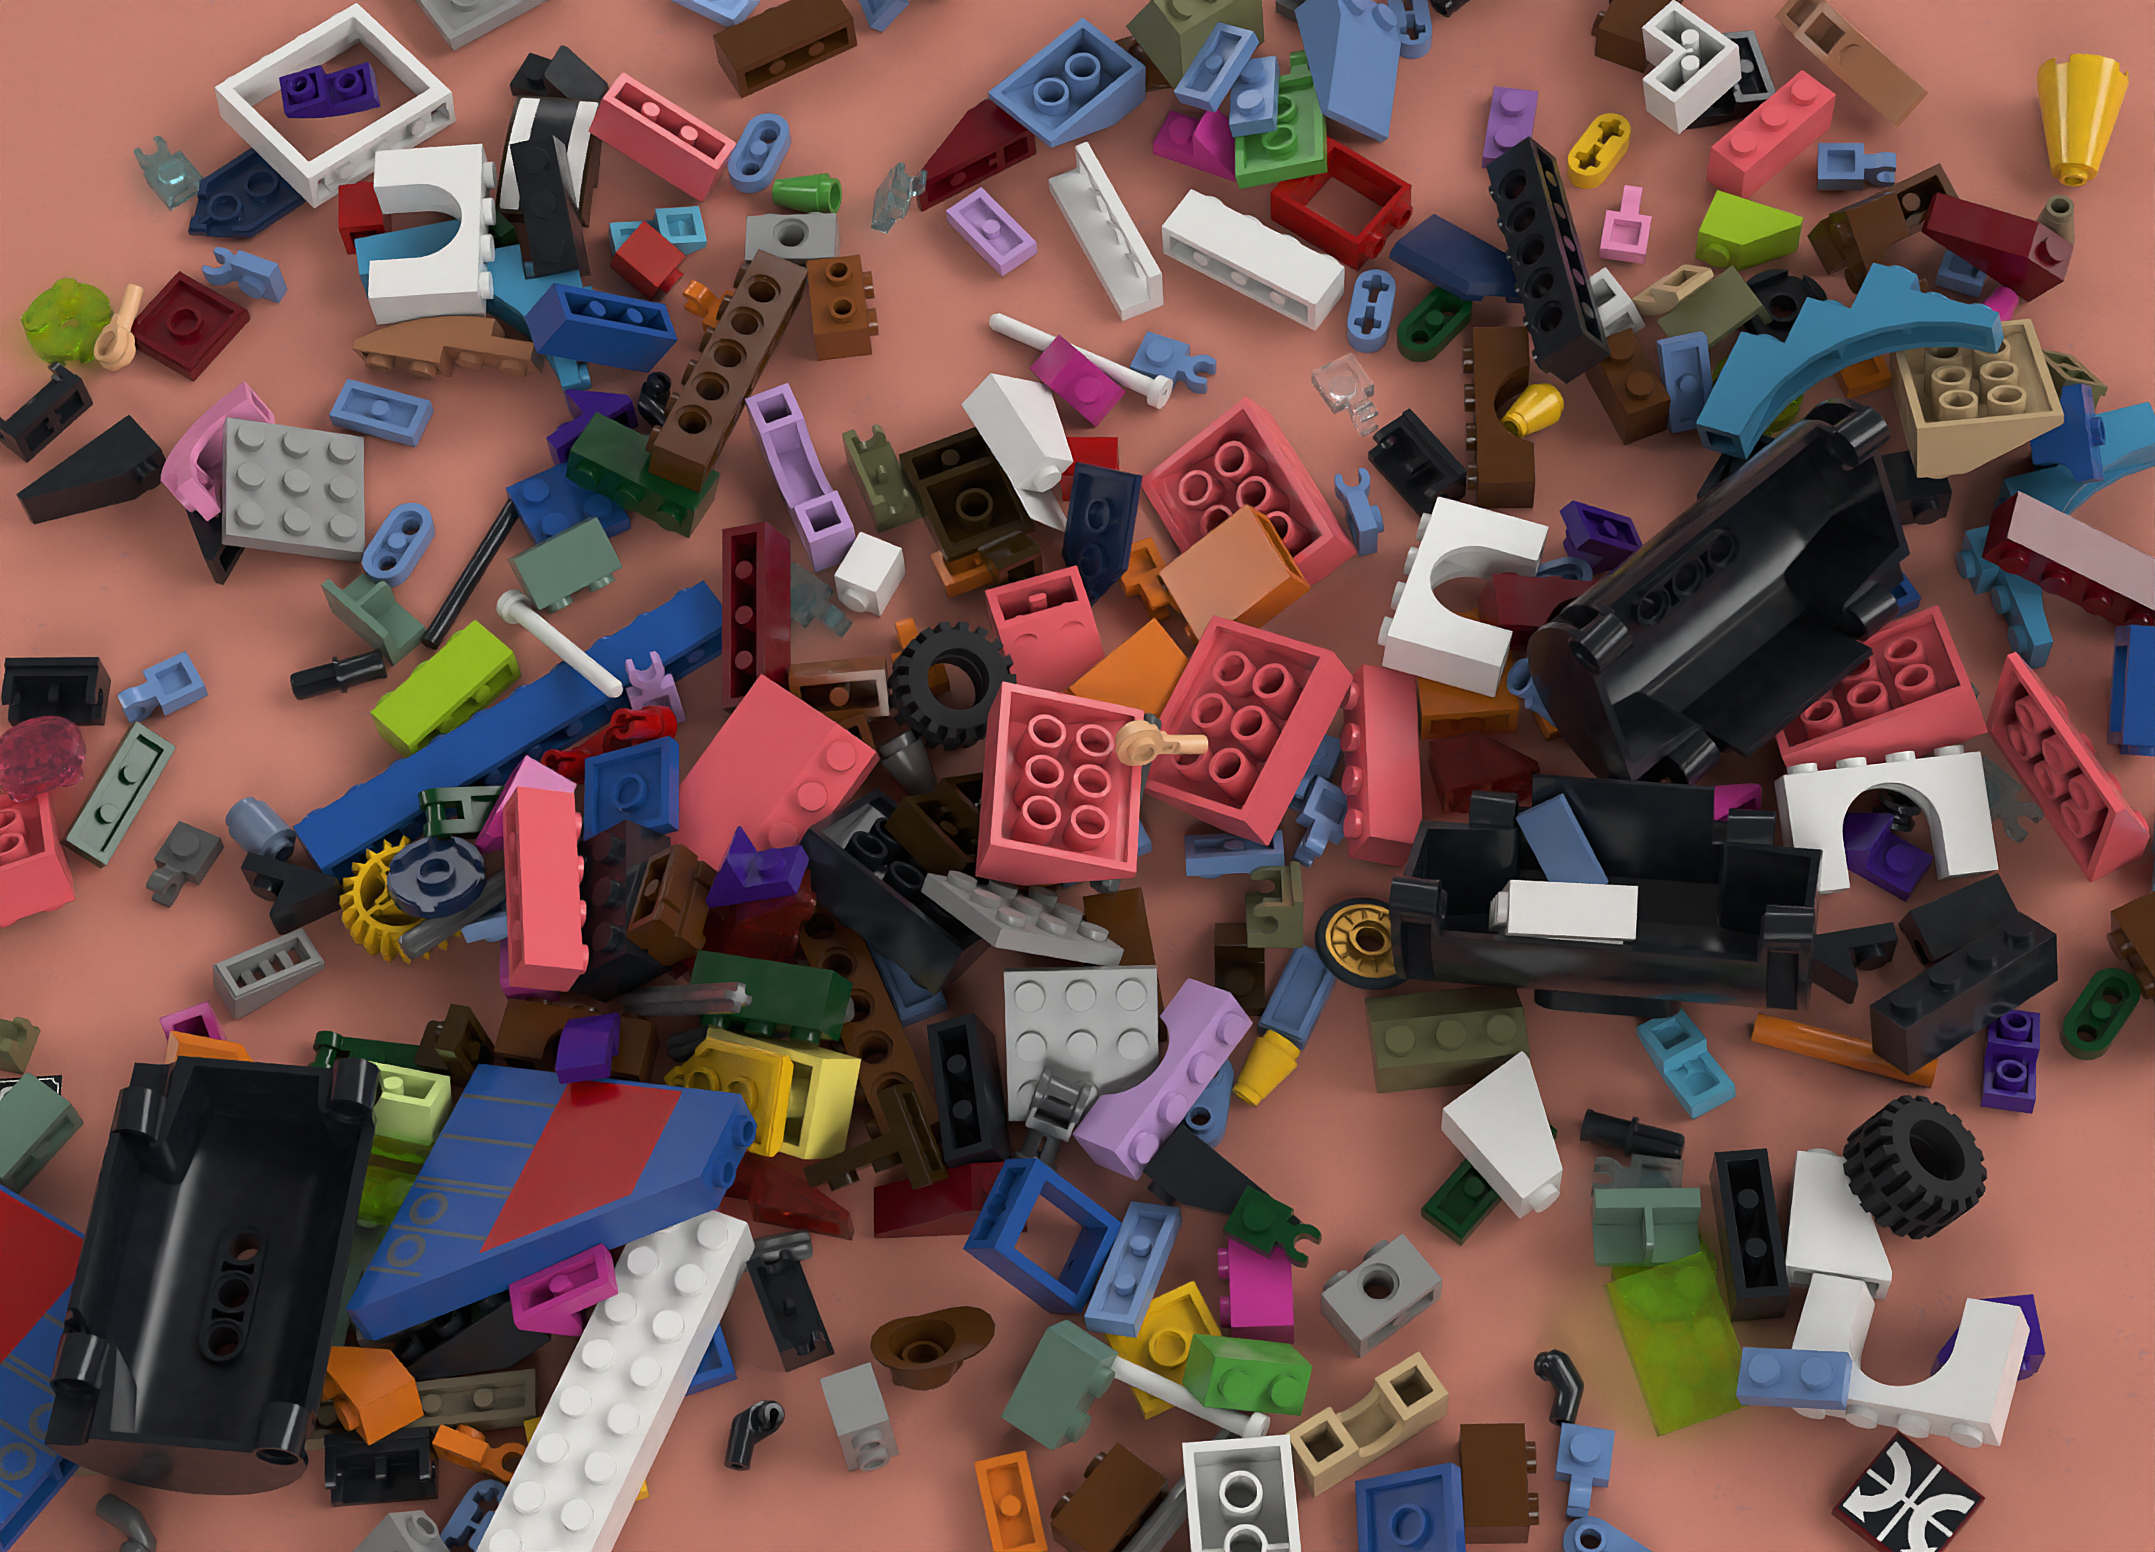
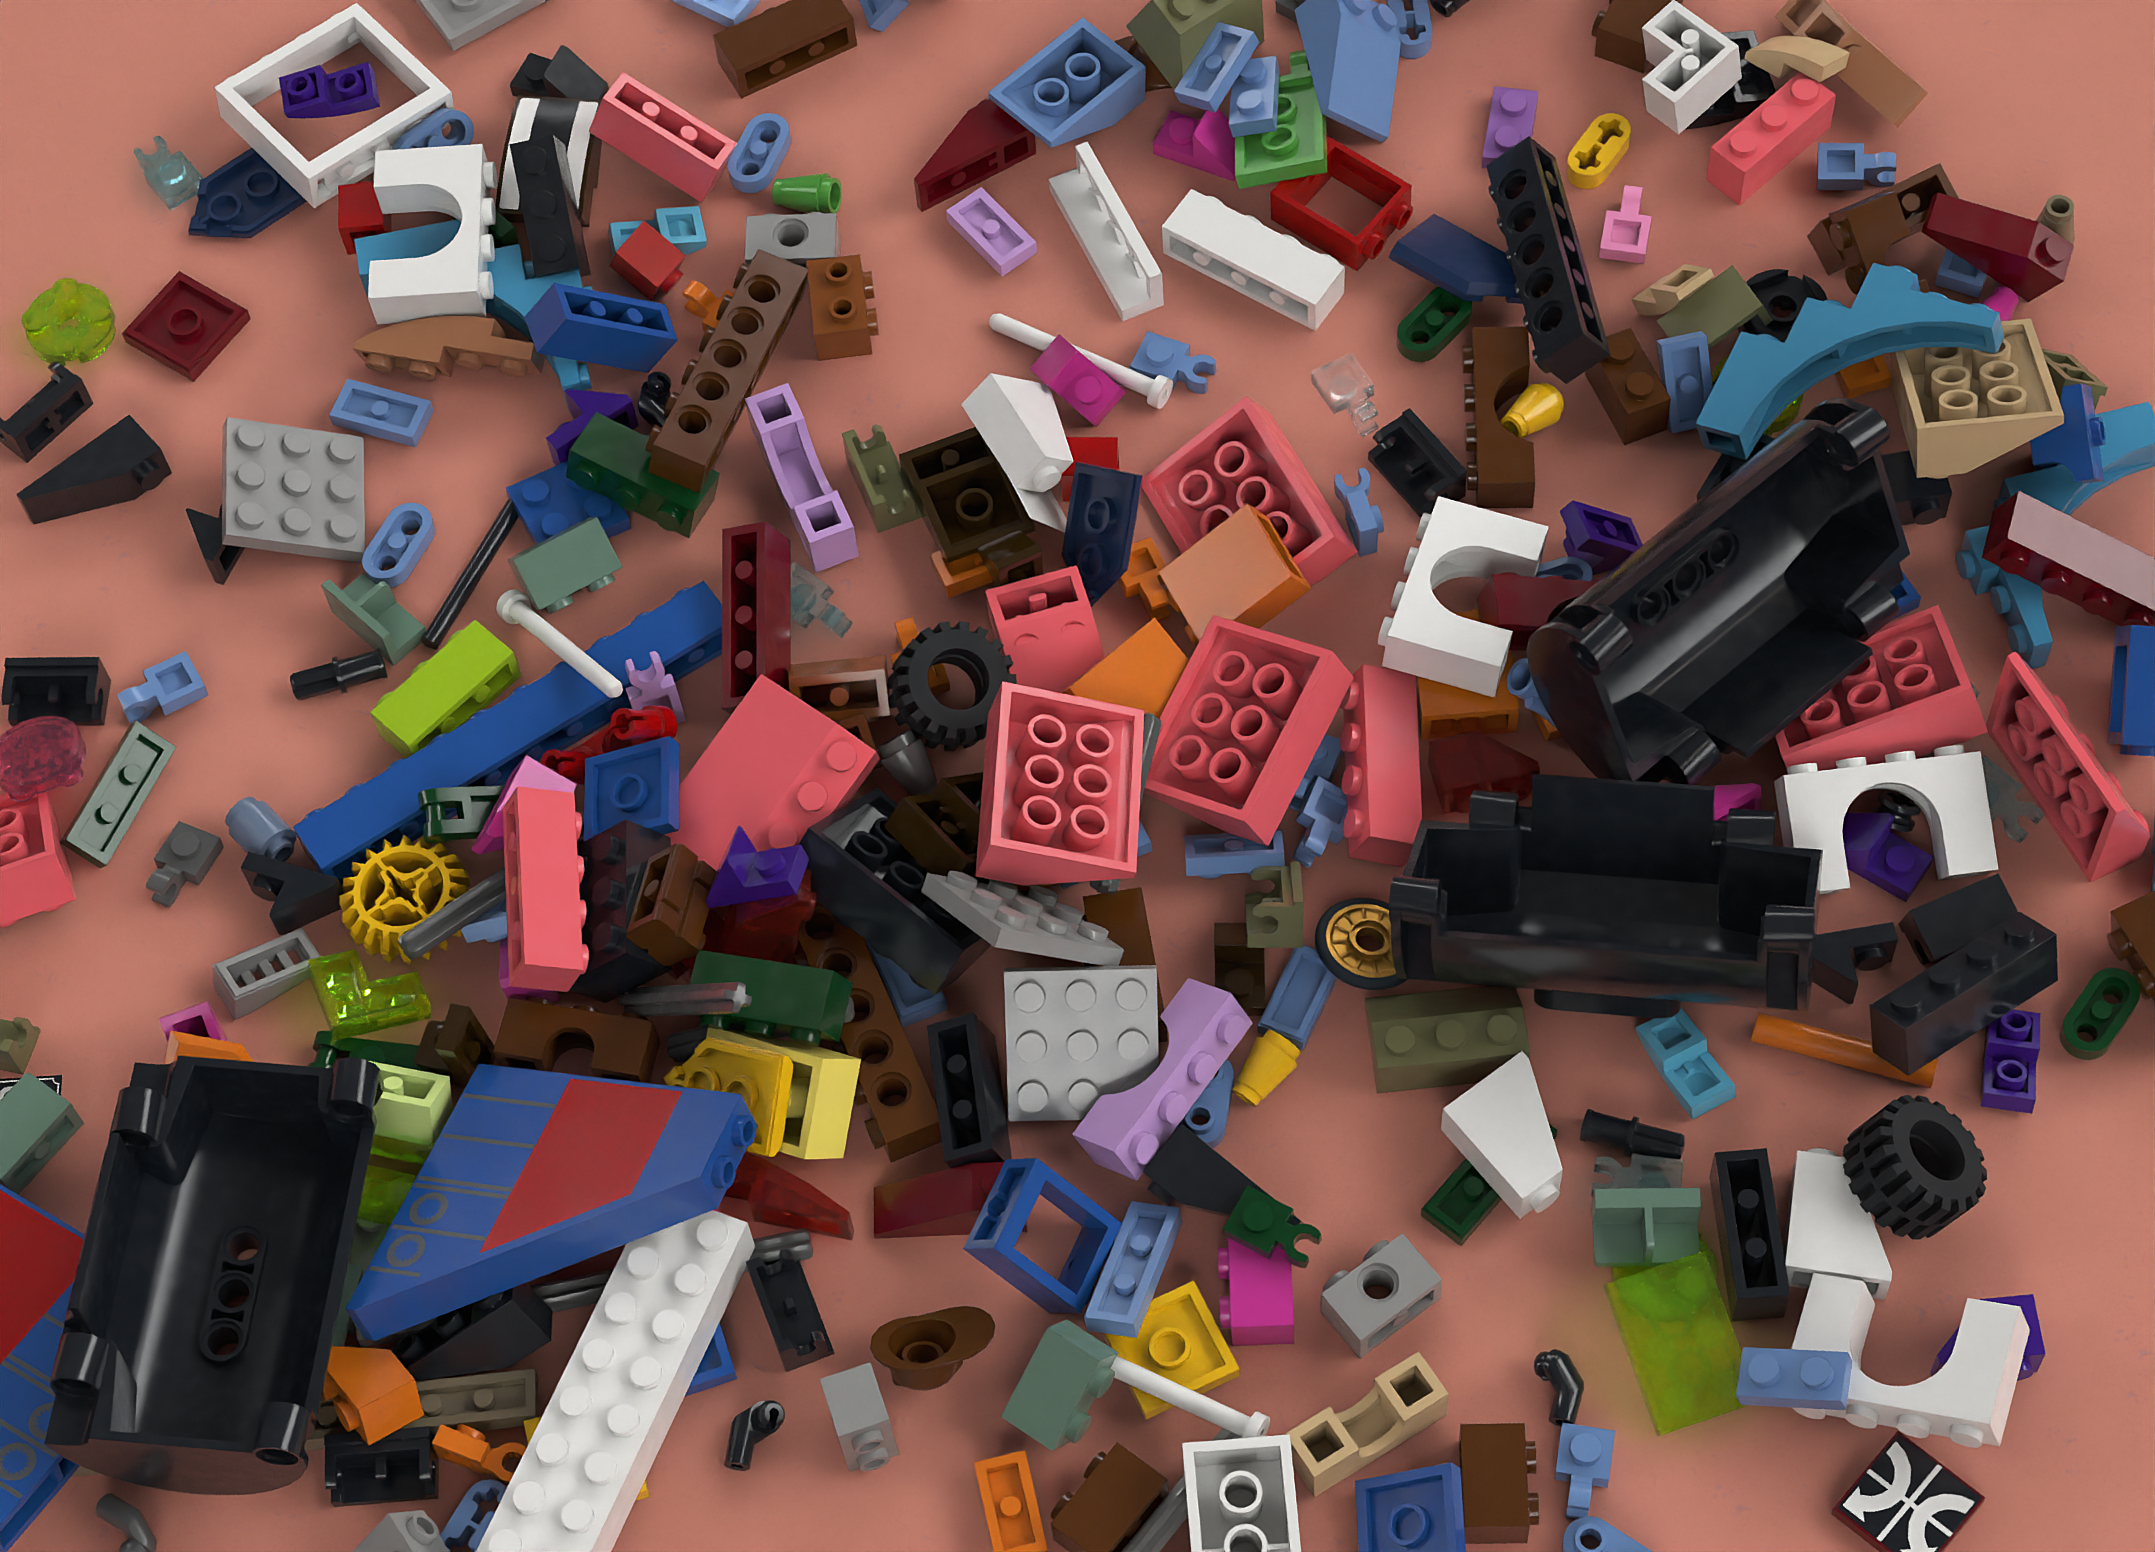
light nougat plate [94,284,144,372] -> none
bright pink arch [161,381,275,521] -> none
medium blue plate [202,247,288,303] -> none
dark blue tile [387,836,486,919] -> none
dark pink slope [509,1243,619,1337] -> none
dark purple slope [555,1012,621,1084] -> none
dark brown bracket [803,1082,950,1192] -> none
white brick [834,532,906,617] -> none
clear light blue plate [871,162,927,233] -> none
dark grey connector [1012,1067,1092,1172] -> none
light nougat plate [1115,720,1208,766] -> none
bright green brick [1182,1334,1312,1416] -> none
medium blue beam [1347,269,1396,353] -> none
white arch [1489,880,1638,944] -> none
medium blue tile [1516,793,1609,885] -> none
white brick [1589,267,1646,337] -> none
lime slope [1695,190,1804,272] -> none
yellow cone [2036,53,2129,187] -> none
none -> clear neon green plate [308,949,431,1041]
none -> medium blue plate [392,108,474,150]
none -> tan slope [1744,36,1850,82]

